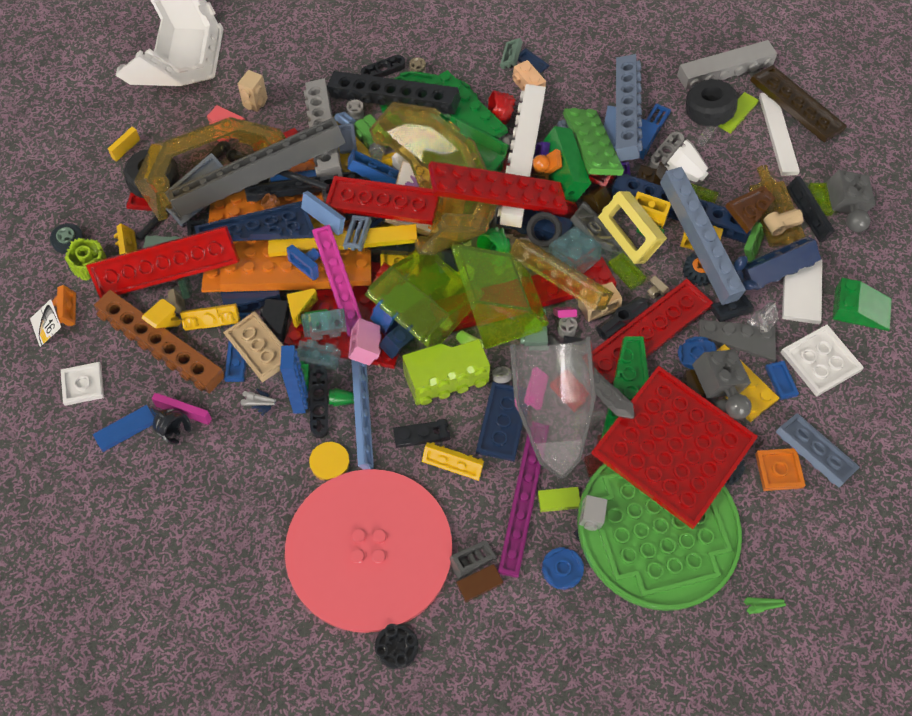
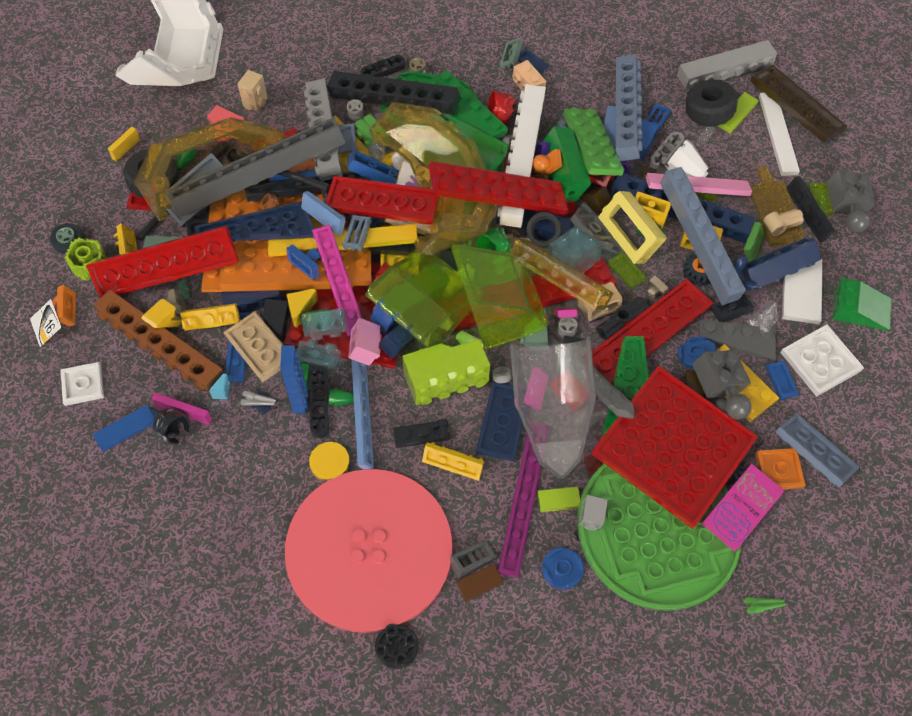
light blue tile [334,112,356,125] -> none
reddish brown wing [725,185,776,234] -> none
none -> green cone [175,144,196,170]
none -> medium azure slope [209,374,230,399]
none -> bright pink tile [646,173,752,196]
none -> dark pink tile [701,464,784,552]

